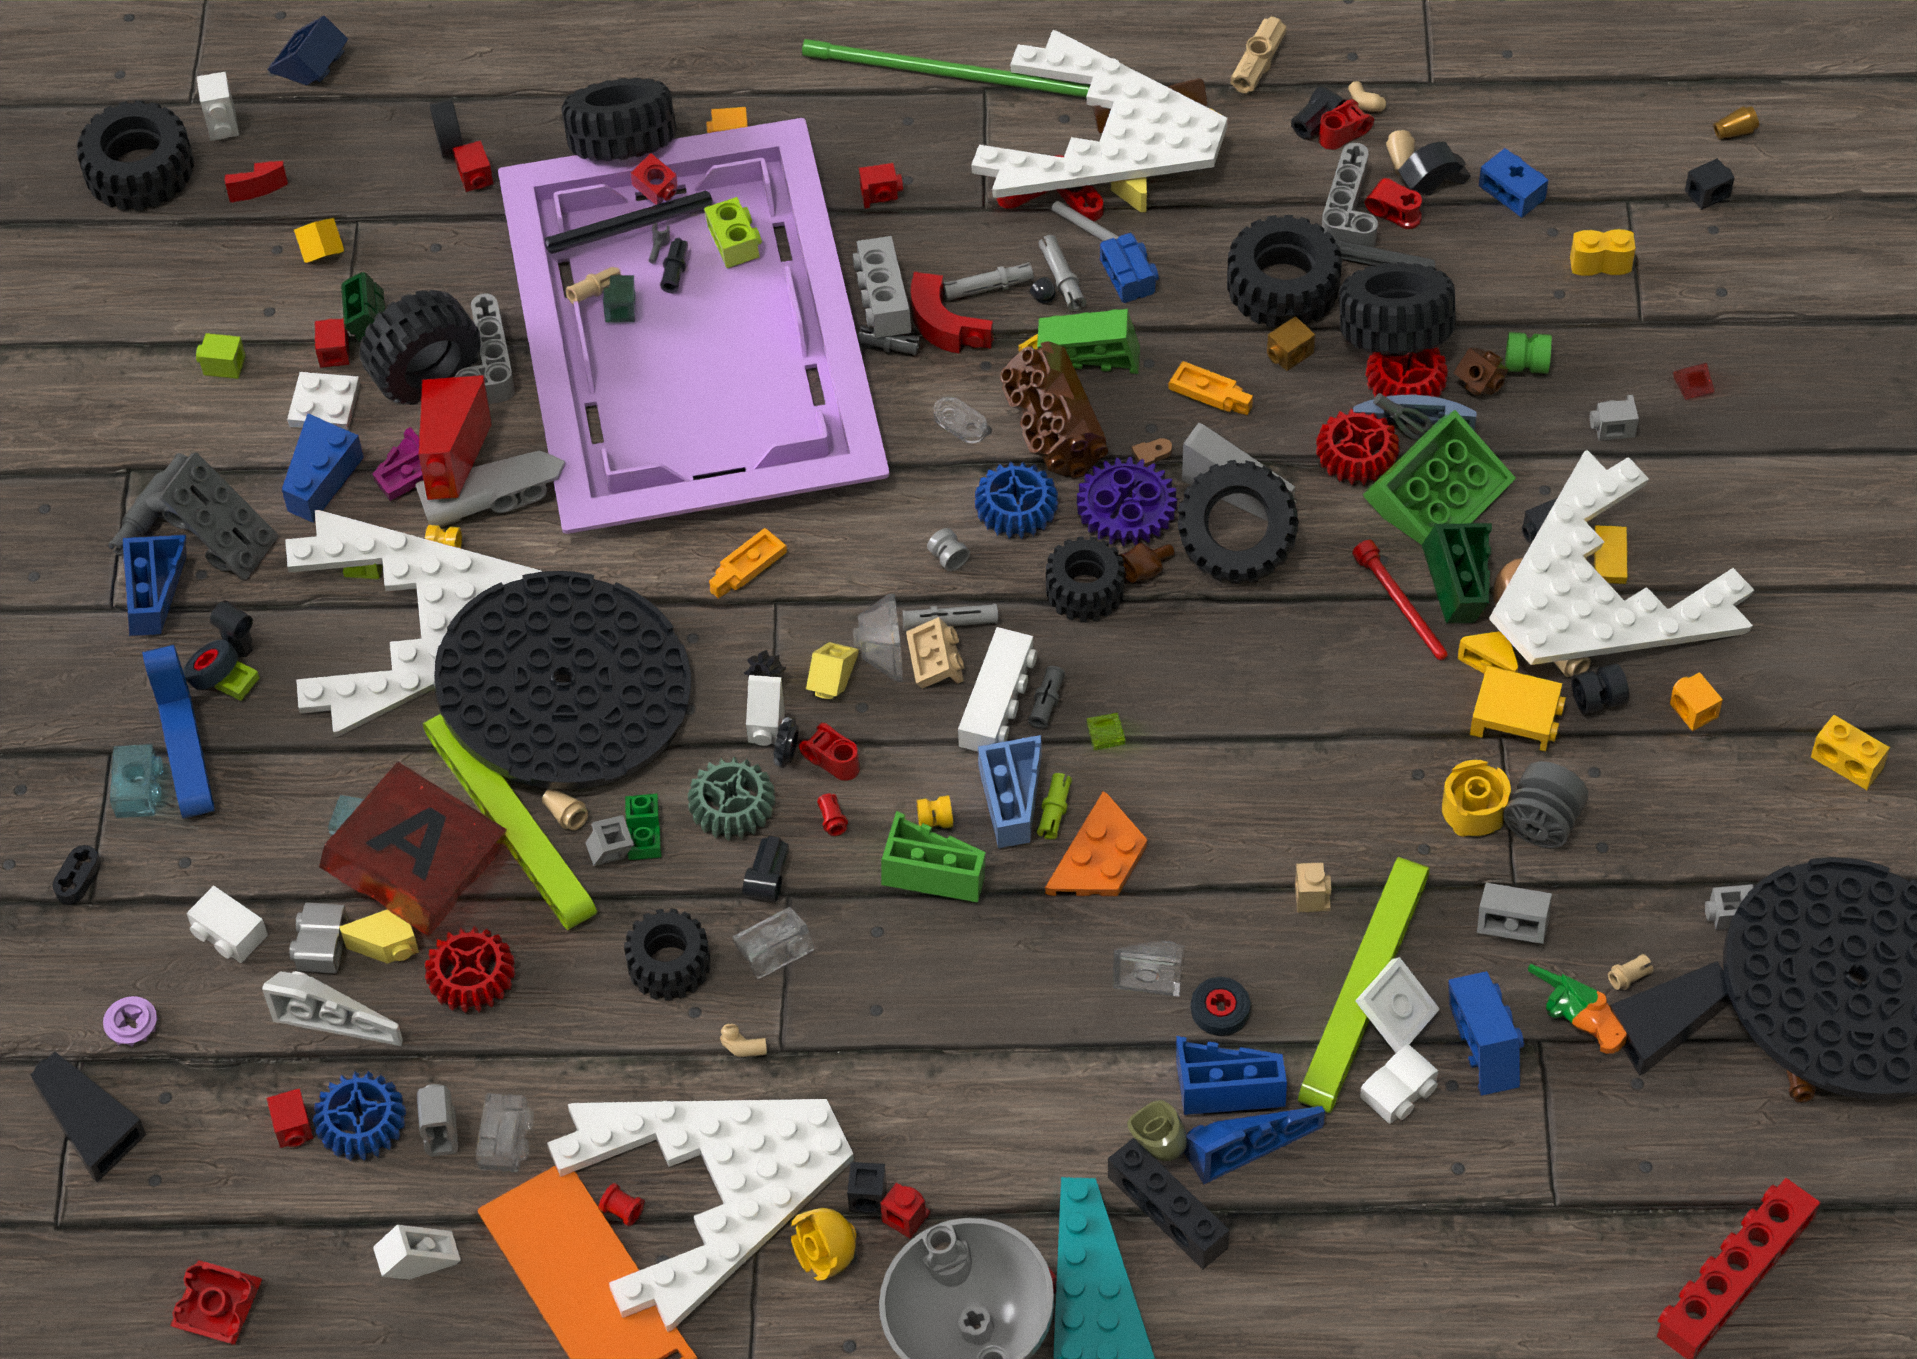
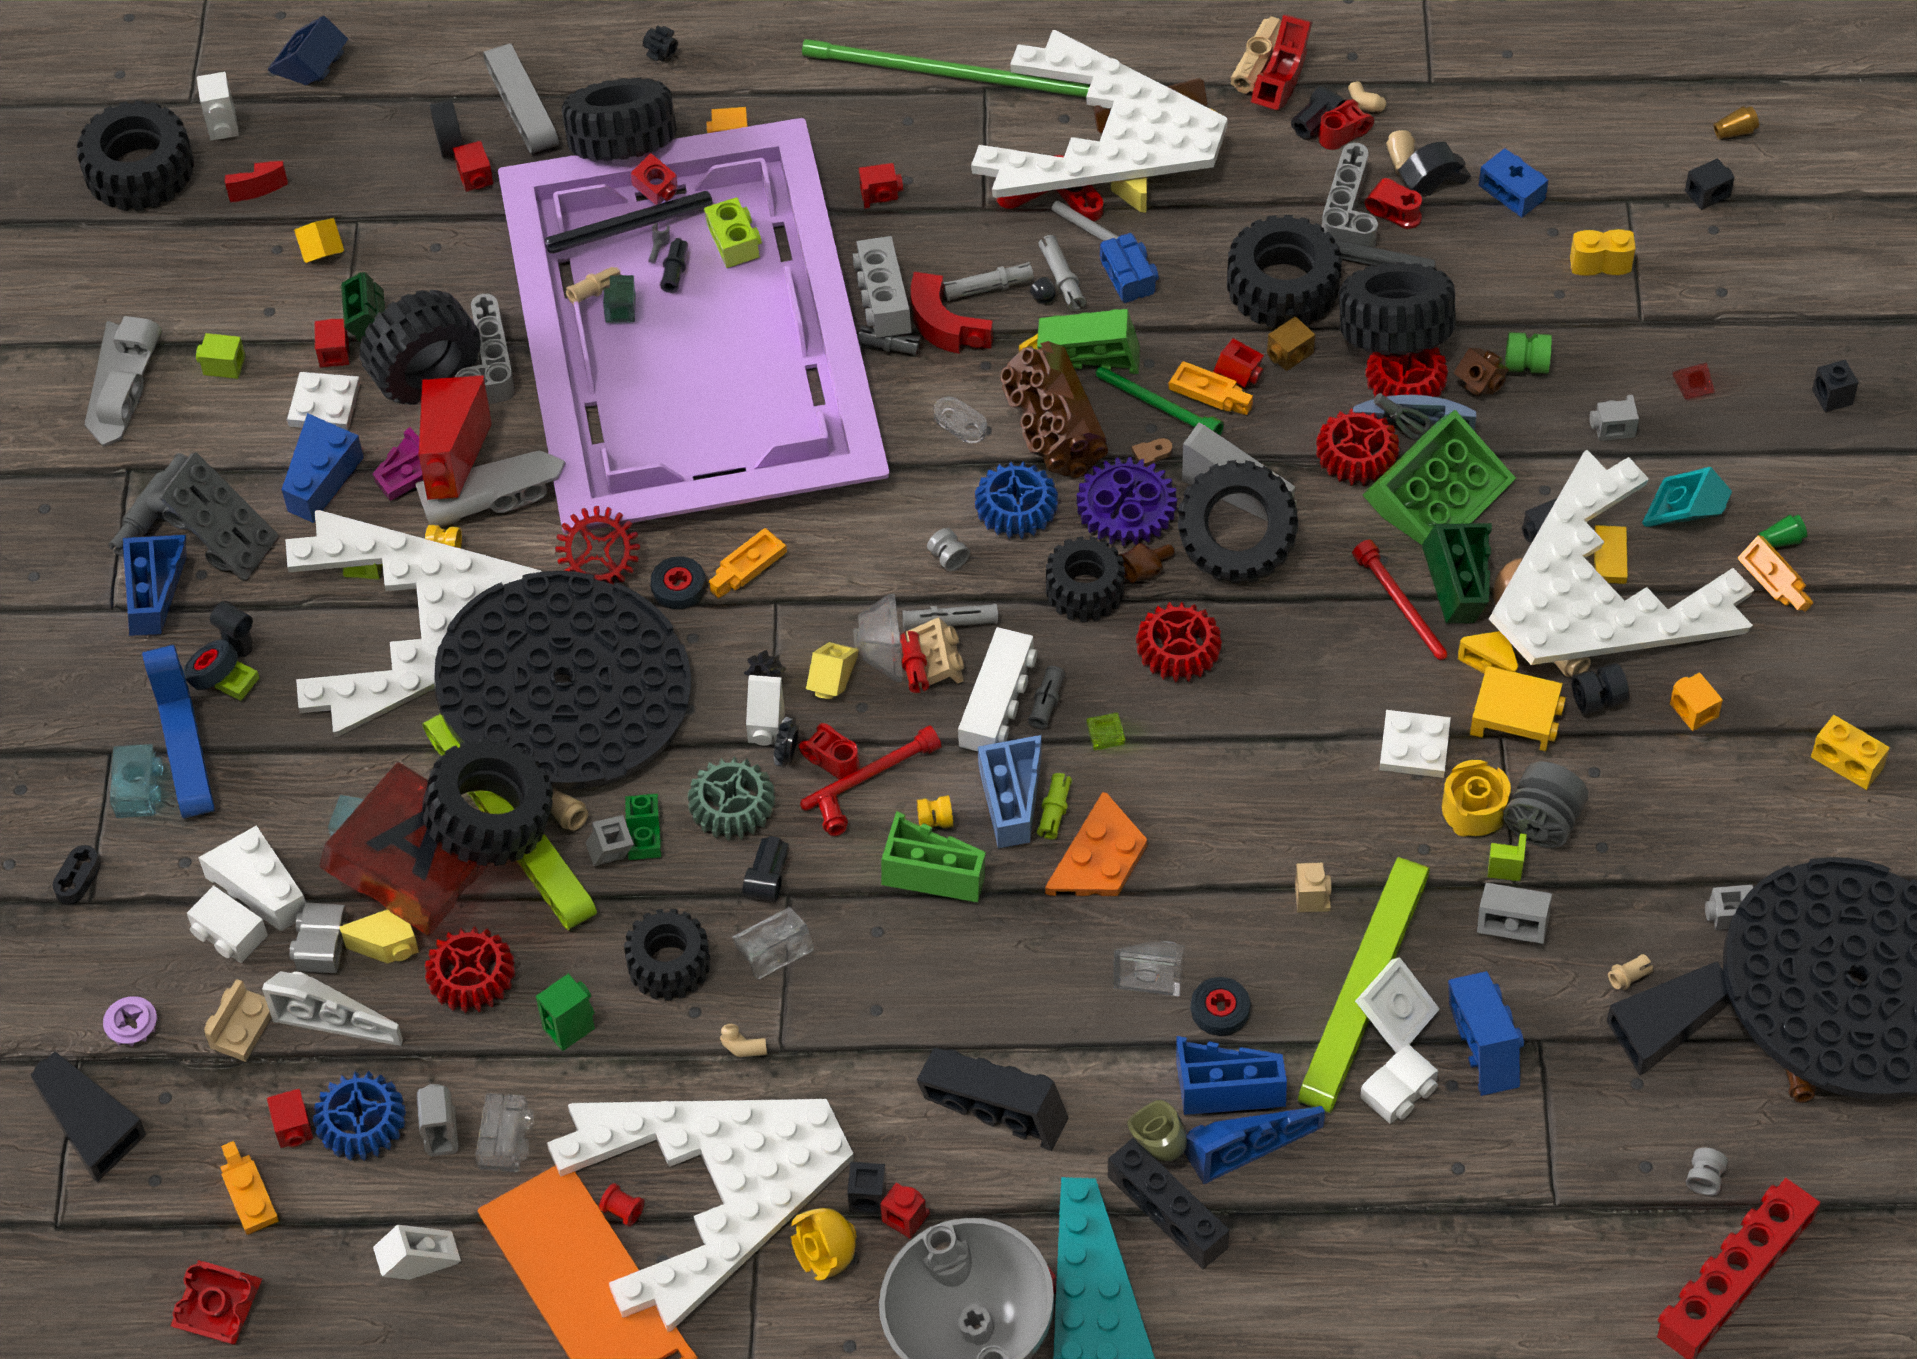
animal [1528,964,1627,1054] -> none
none -> light grey panel [85,316,162,447]
none -> white wedge [198,826,306,931]
none -> tan bracket [205,979,272,1062]
none -> light orange hinge [220,1141,279,1235]
none -> black tyre [422,739,553,866]
none -> light grey beam [483,43,559,155]
none -> green brick [536,973,595,1052]
none -> red gear [555,506,640,585]
none -> black gear [643,25,678,62]
none -> black bush [651,556,706,609]
none -> red piece [800,725,942,811]
none -> red pin [899,631,929,693]
none -> black wedge [916,1047,1069,1151]
none -> green piece [1096,367,1224,436]
none -> red gear [1136,601,1222,683]
none -> red brick [1213,338,1264,387]
none -> red arch [1251,14,1313,110]
none -> white plate [1379,710,1451,778]
none -> lime panel [1487,834,1527,881]
none -> teal slope [1642,467,1732,527]
none -> light grey wheel [1686,1148,1728,1196]
none -> light orange hinge [1738,535,1814,612]
none -> green cone [1758,514,1808,548]
none -> black brick [1812,359,1859,413]

